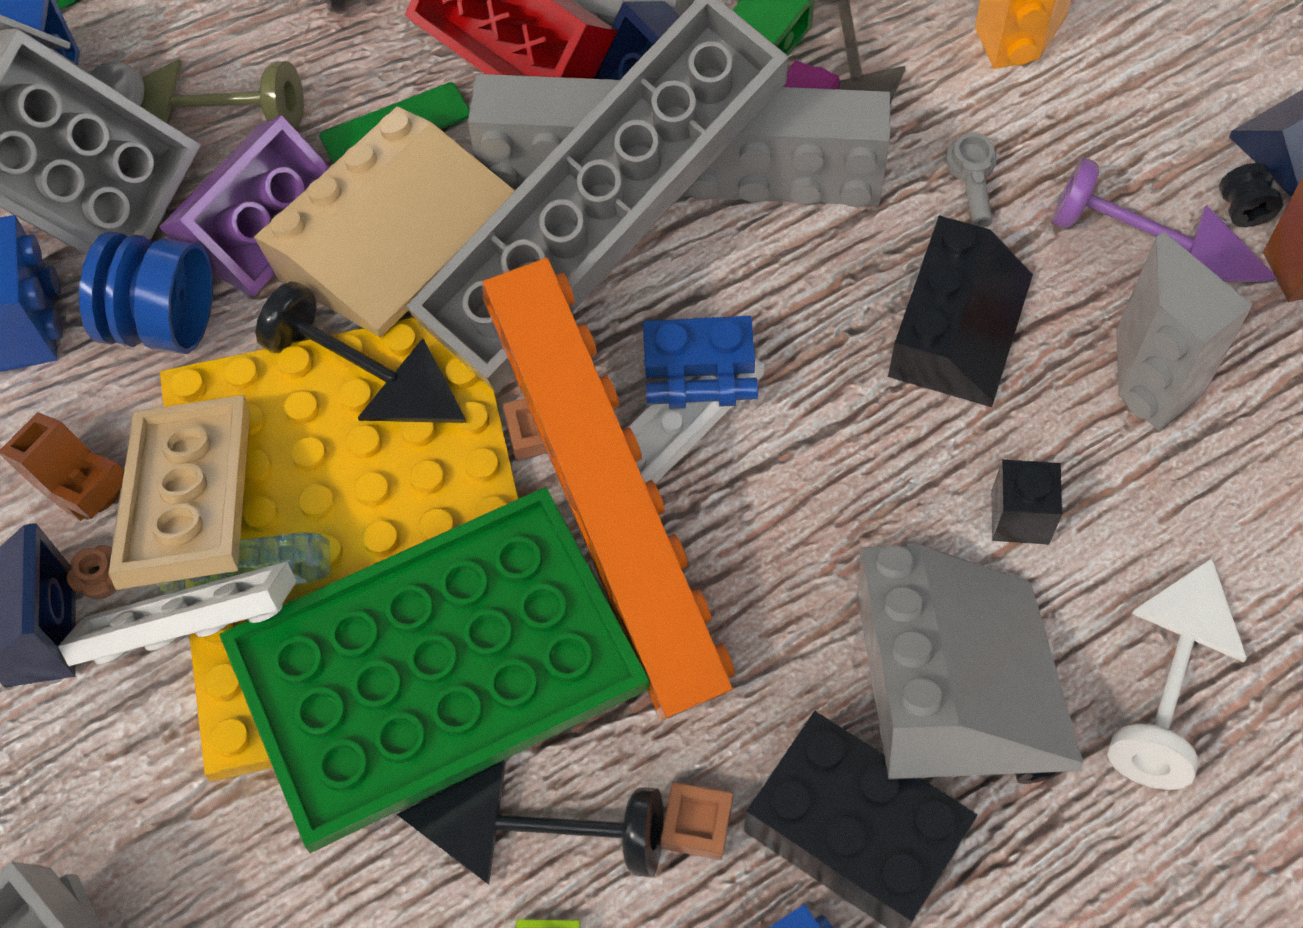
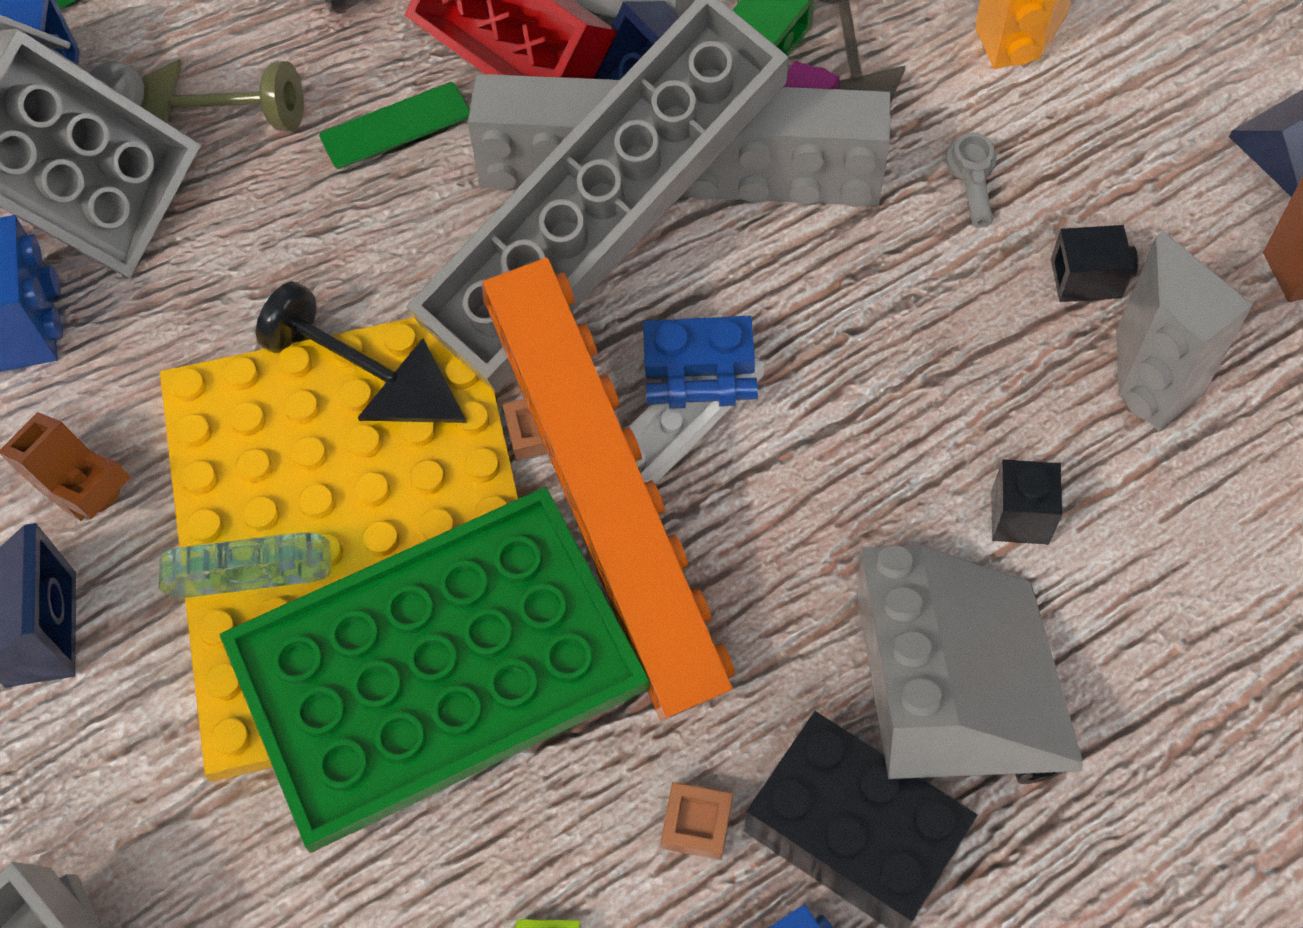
white plate [58,561,297,666] -> none
nougat plate [67,545,117,599] -> none
blue wheel [79,231,213,354] -> none
tan plate [108,395,250,590] -> none
medium lavender slope [160,115,330,297] -> none
tan slope [254,107,515,337] -> none
black piece [396,760,664,885] -> none
black slope [888,215,1033,407] -> none
medium lavender piece [1051,157,1277,282] -> none
white piece [1107,558,1247,790] -> none
black wheel [1219,163,1284,228] -> none
none -> black brick [1050,225,1138,302]

